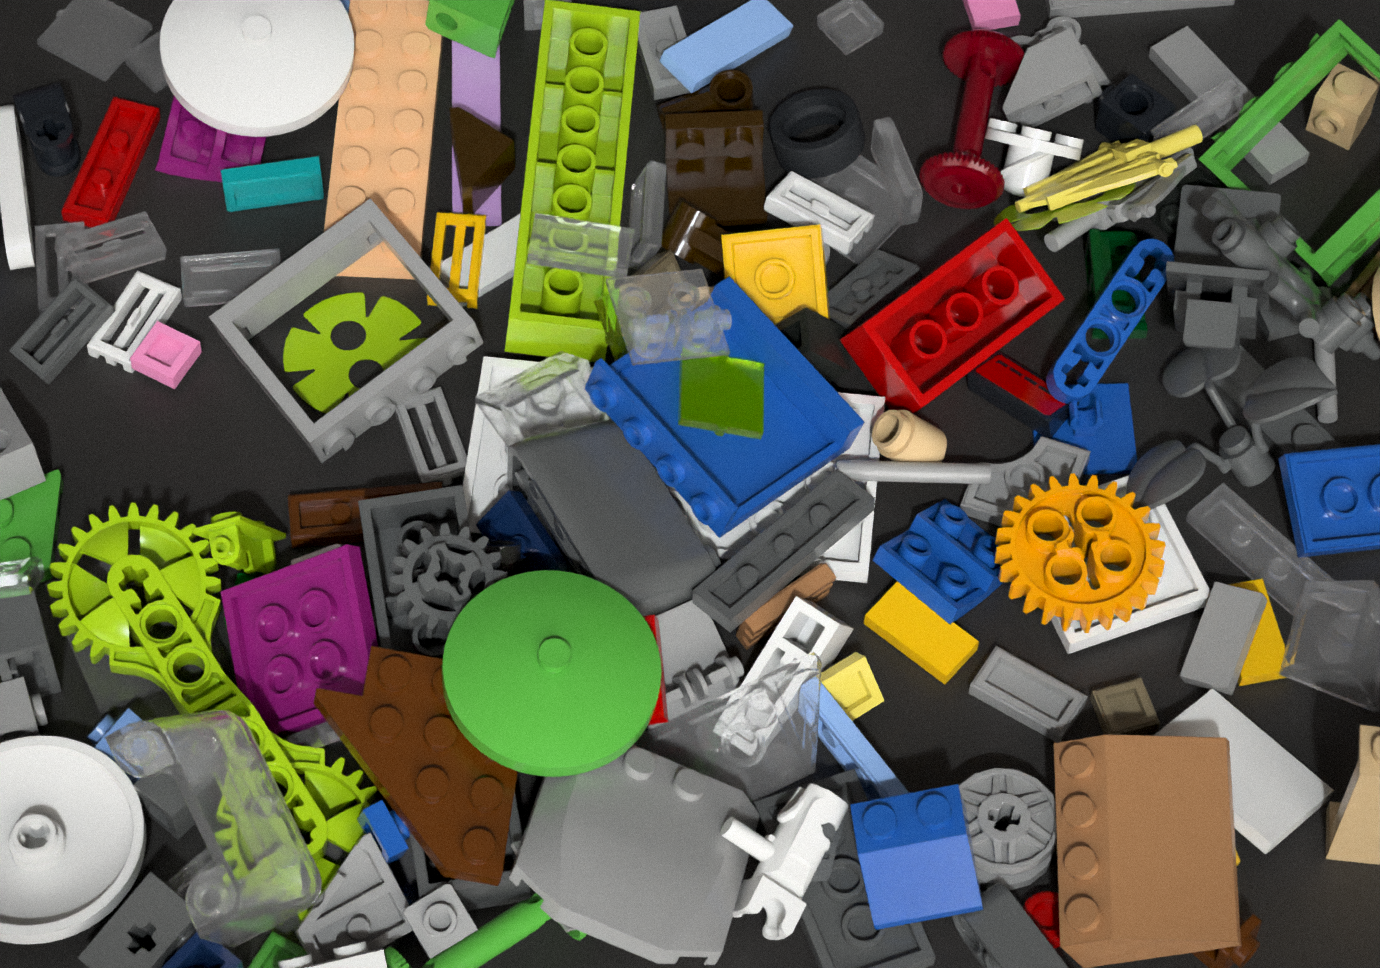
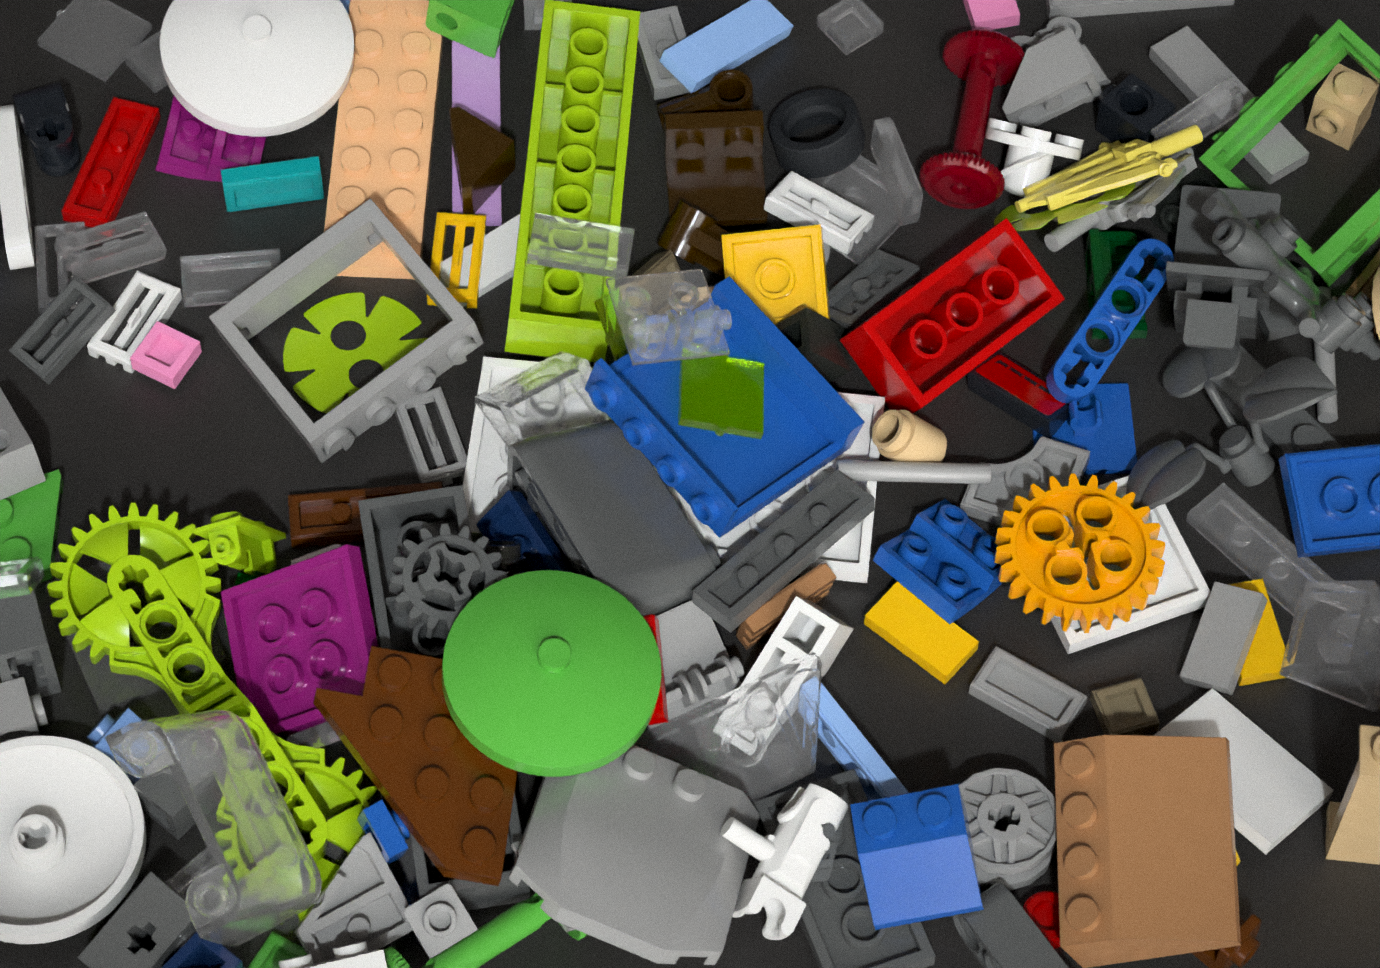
clear tile [626,161,667,270] -> none
light yellow plate [814,652,885,721] -> none

